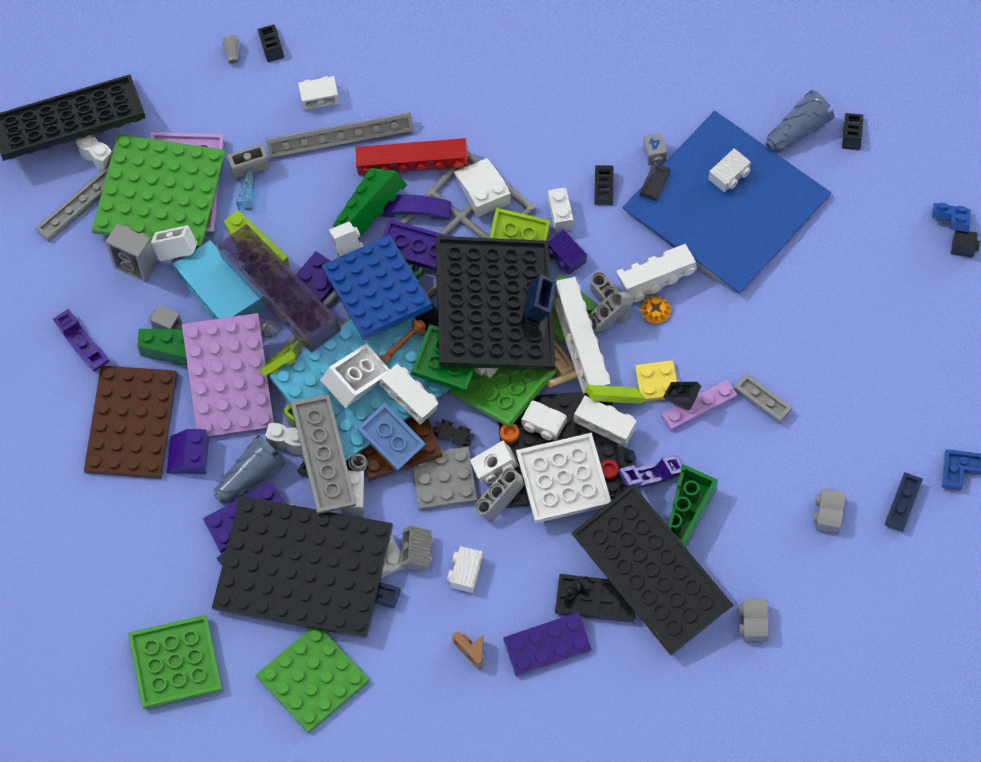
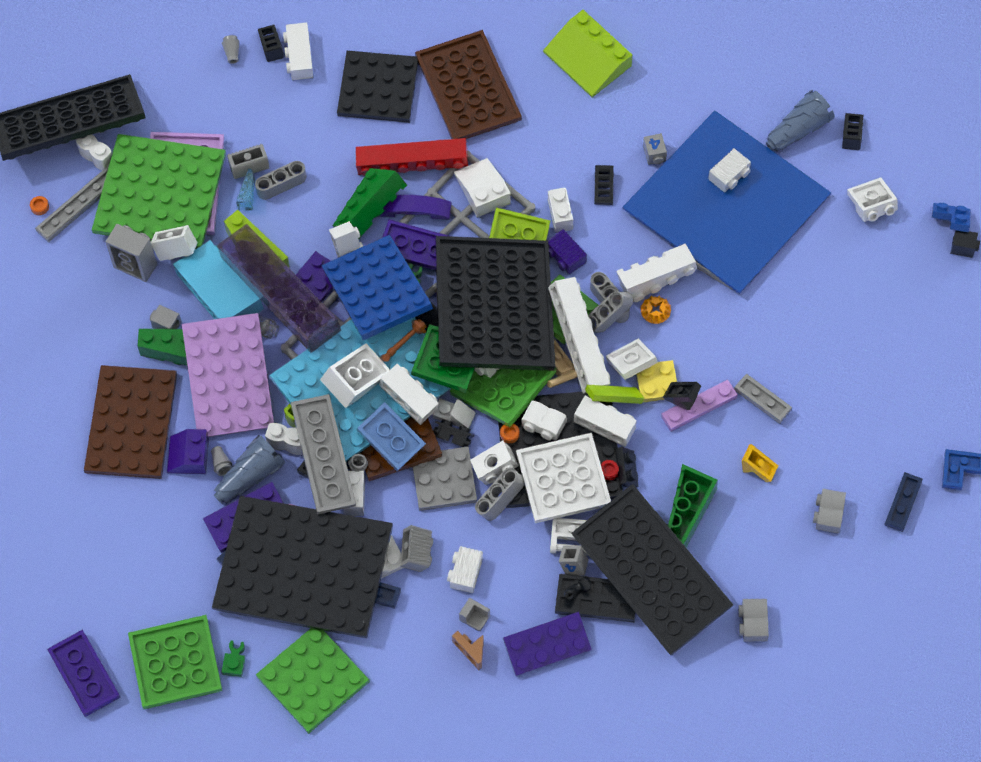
dark purple slope [53,309,110,372] -> none
lime plate [260,338,305,376] -> none
light grey plate [266,112,414,158] -> none
white brick [298,76,339,111] -> none
dark blue piece [523,274,557,322] -> none
dark purple slope [618,455,682,488] -> none
clear smoke tile [640,163,671,202] -> none
none -> orange tile [30,196,49,215]
none -> dark purple plate [47,629,120,717]
none -> light grey cone [211,446,232,476]
none -> green plate [222,640,245,677]
none -> light grey beam [255,161,307,200]
none -> white brick [283,23,313,80]
none -> black plate [337,50,418,123]
none -> reddish brown plate [415,30,522,139]
none -> white slope [433,399,476,428]
none -> light grey panel [459,598,490,631]
none -> lime slope [543,10,633,97]
none -> white plate [550,518,589,556]
none -> light grey brick [559,545,589,576]
none -> white plate [606,338,658,380]
none -> yellow slope [742,444,779,482]
none -> white plate [847,178,898,222]

